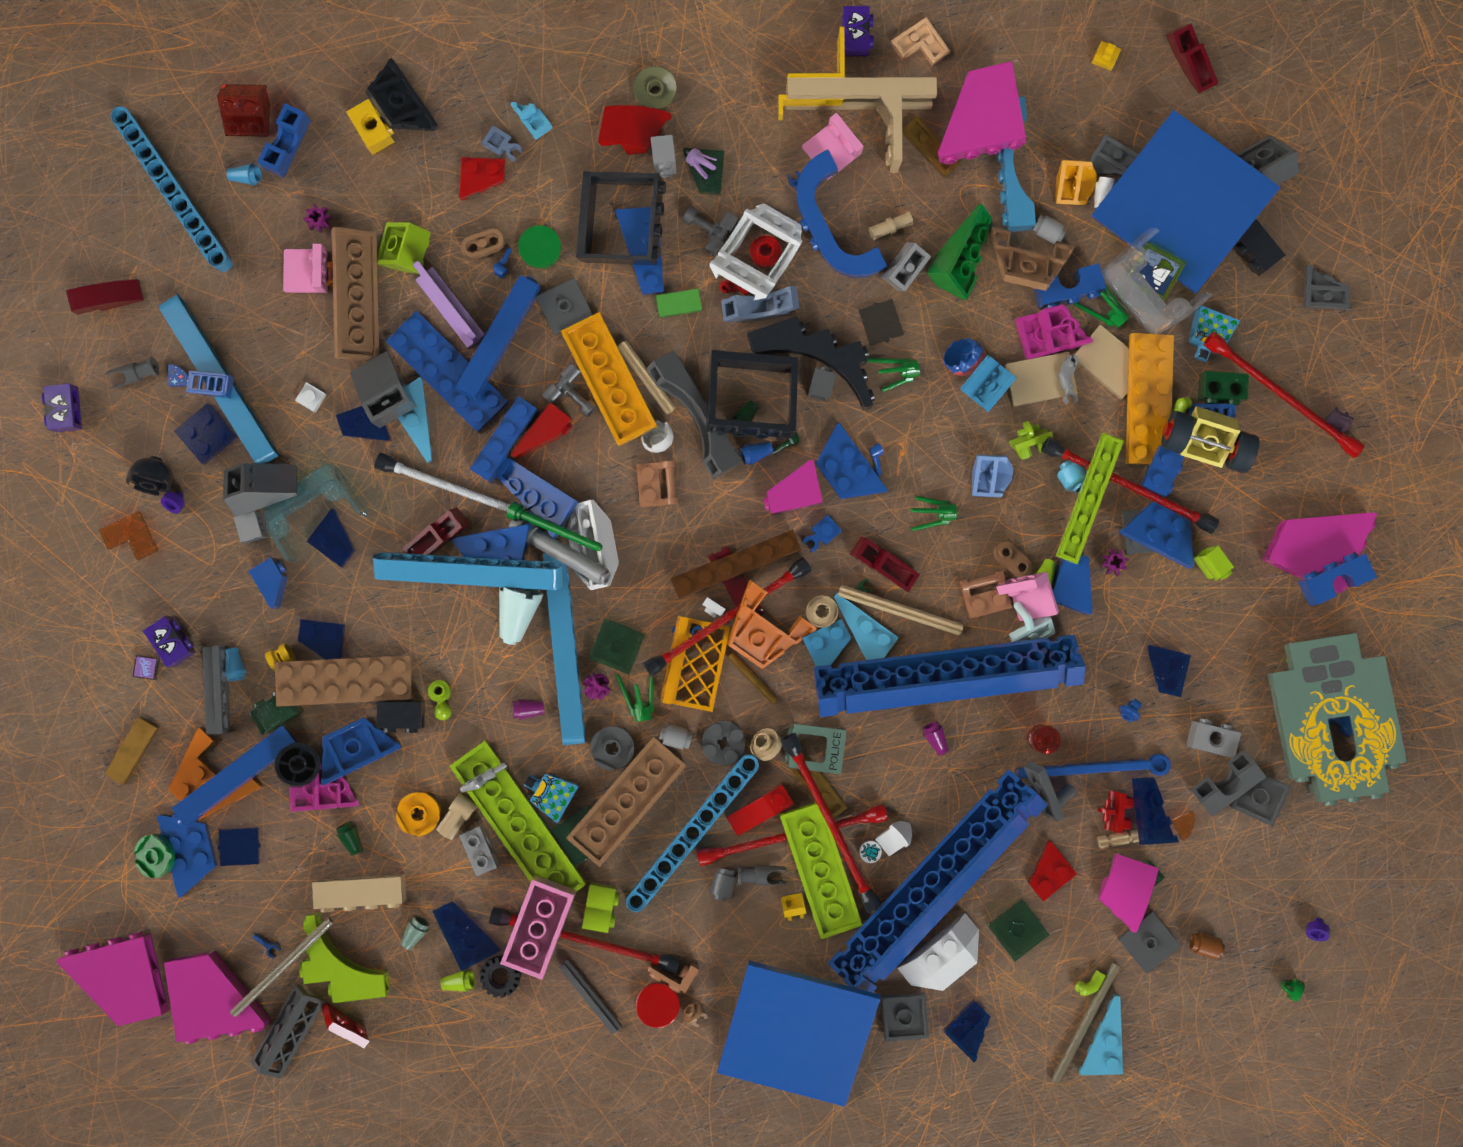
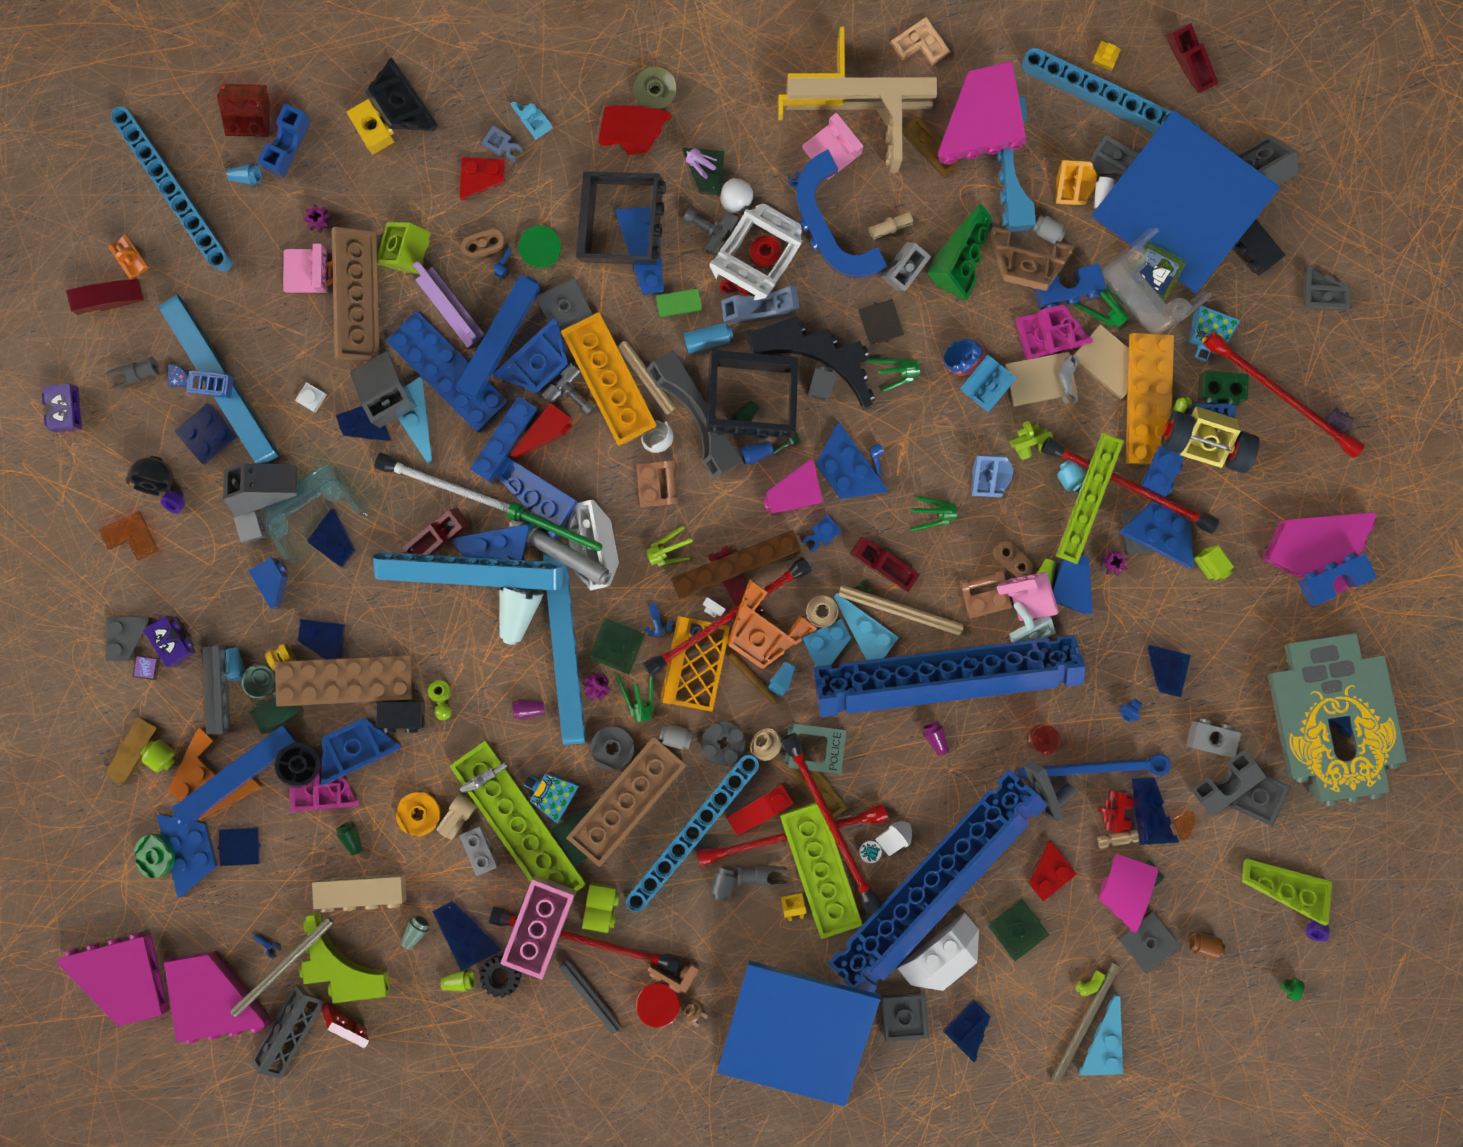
light grey brick [651,135,677,178] -> none
dark purple brick [842,6,874,57] -> none
none -> dark grey wing [105,617,152,661]
none -> orange hips [108,234,150,280]
none -> lime head [140,740,176,773]
none -> sand green hair [241,664,276,698]
none -> blue wing [493,318,569,394]
none -> blue piece [643,603,674,637]
none -> lime plant [646,526,693,567]
none -> dark azure brick [683,322,733,354]
none -> white hair [720,178,753,214]
none -> dark azure cone [768,662,795,696]
none -> dark azure beam [1021,48,1201,134]
none -> lime wing [1241,859,1332,926]

